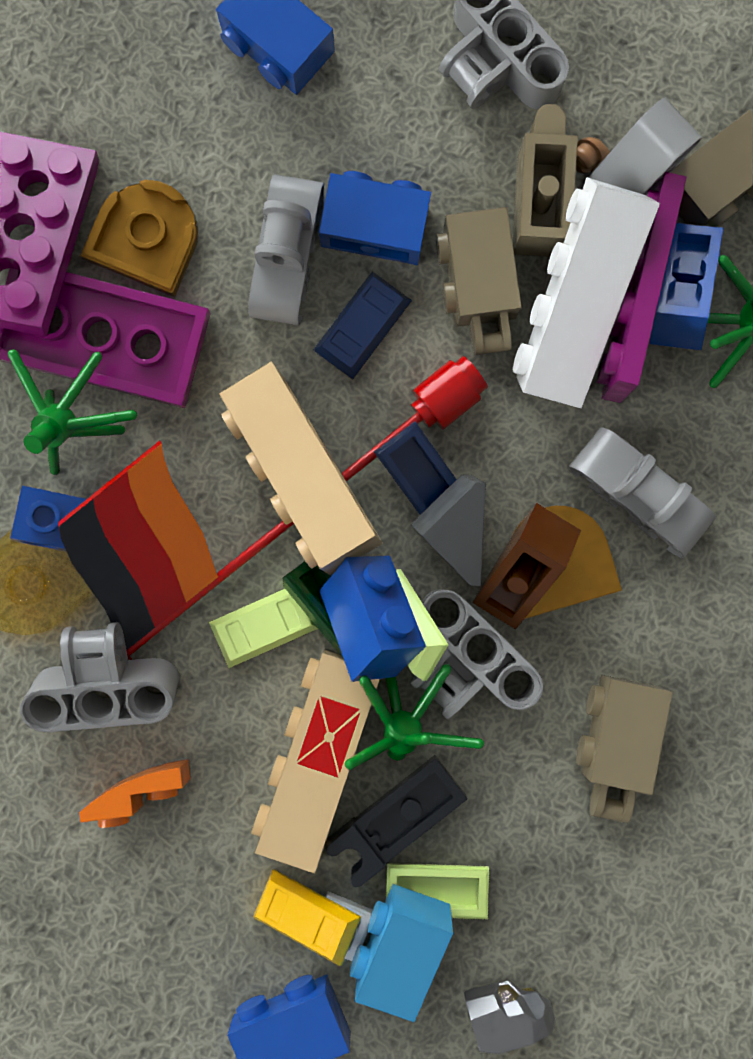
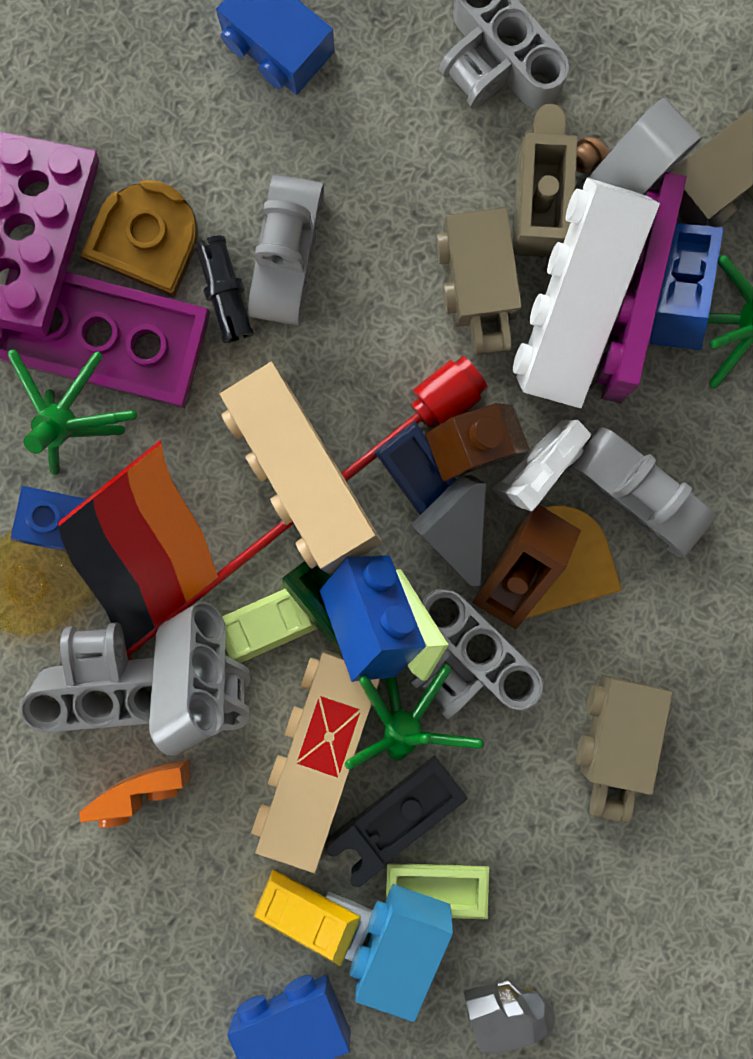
dark blue tile [313,271,412,380] -> none
blue brick [319,171,431,265] -> none
none -> light grey piece [149,601,251,756]
none -> black pin [194,235,254,343]
none -> reddish brown slope [425,403,530,482]
none -> white wing [492,420,591,511]

